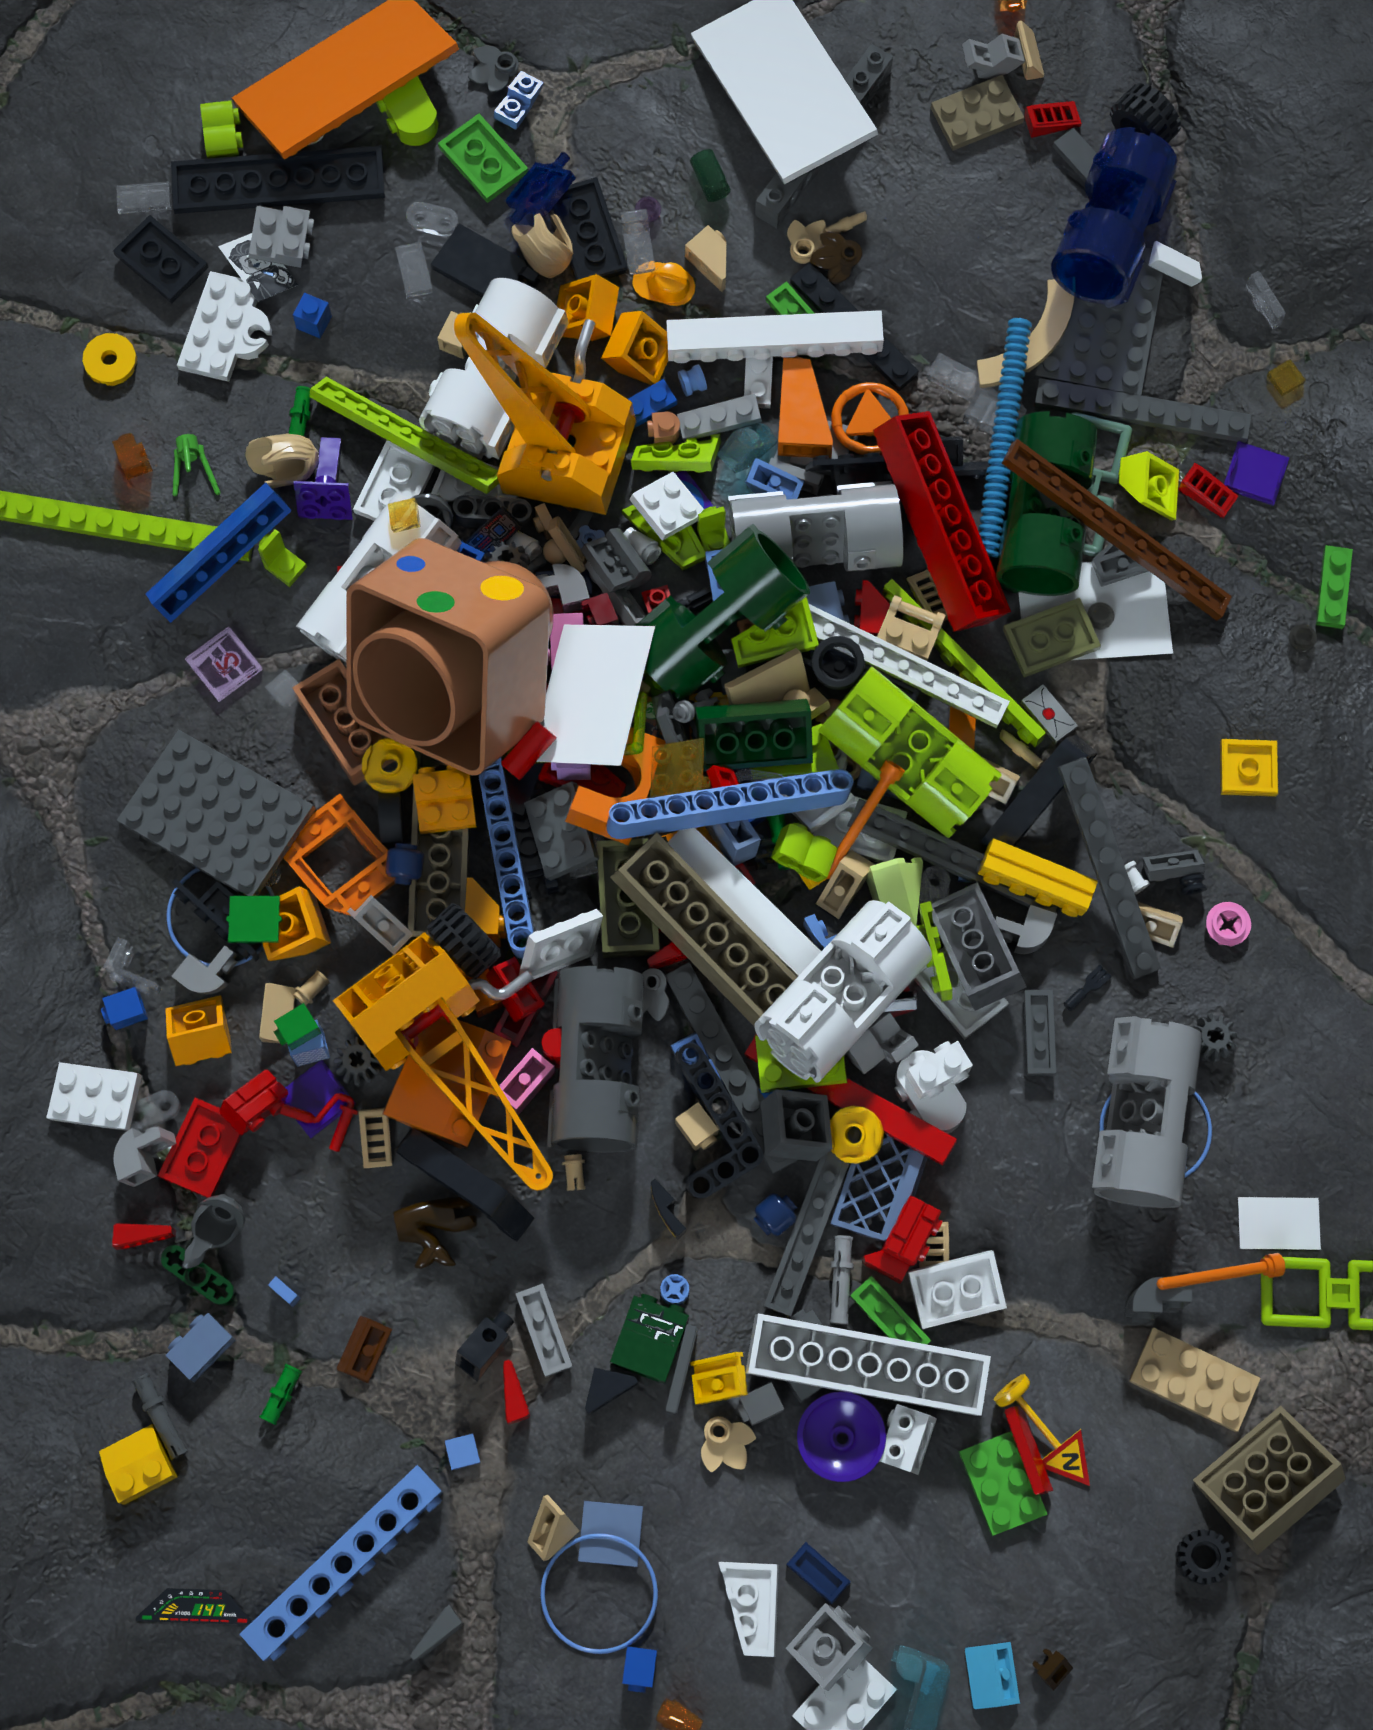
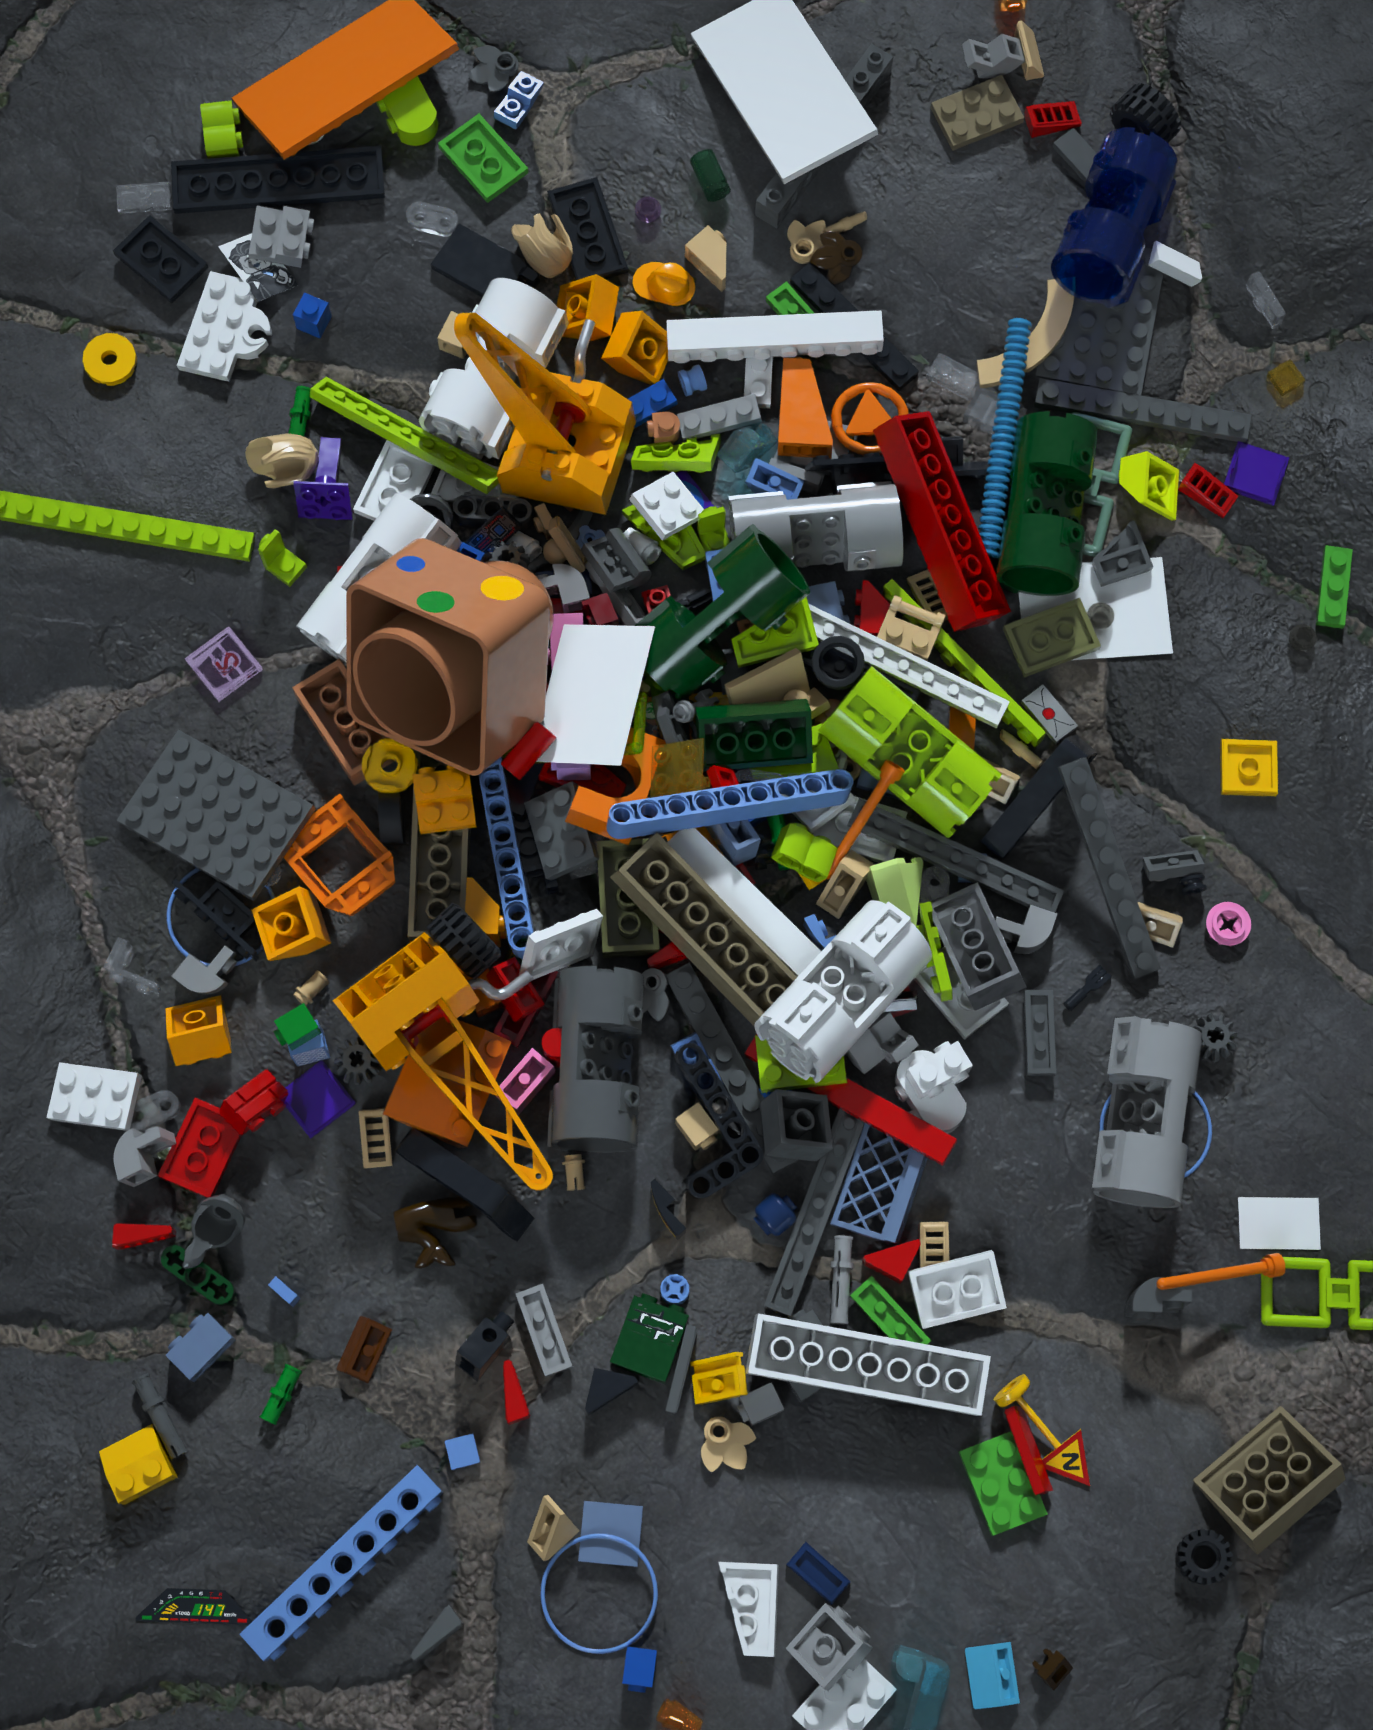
blue brick [101,987,148,1030] -> none
clear orange brick [112,433,153,480] -> none
blue brick [146,482,292,623] -> none
bright green plant [172,434,220,496] -> none
green piece [226,896,282,943] -> none
tan slope [259,983,296,1043] -> none
clear tile [265,669,299,710] -> none
red piece [279,1093,359,1152] -> none
light grey panel [347,895,413,955] -> none
dark blue head [386,843,424,885] -> none
clear yellow tile [388,498,421,533] -> none
clear plate [395,241,433,298] -> none
clear blue plate [505,152,576,225] -> none
clear bracket [621,209,655,275] -> none
dark purple dish [797,1392,886,1482] -> none
yellow tile [830,1106,884,1164] -> none
white brick [880,1404,937,1475] -> none
red brick [882,1195,943,1266] -> none
yellow brick [978,838,1098,917] -> none
reddish brown plate [1002,439,1232,621] -> none
white bush [1125,861,1150,895] -> none
tan plate [1129,1327,1261,1432] -> none

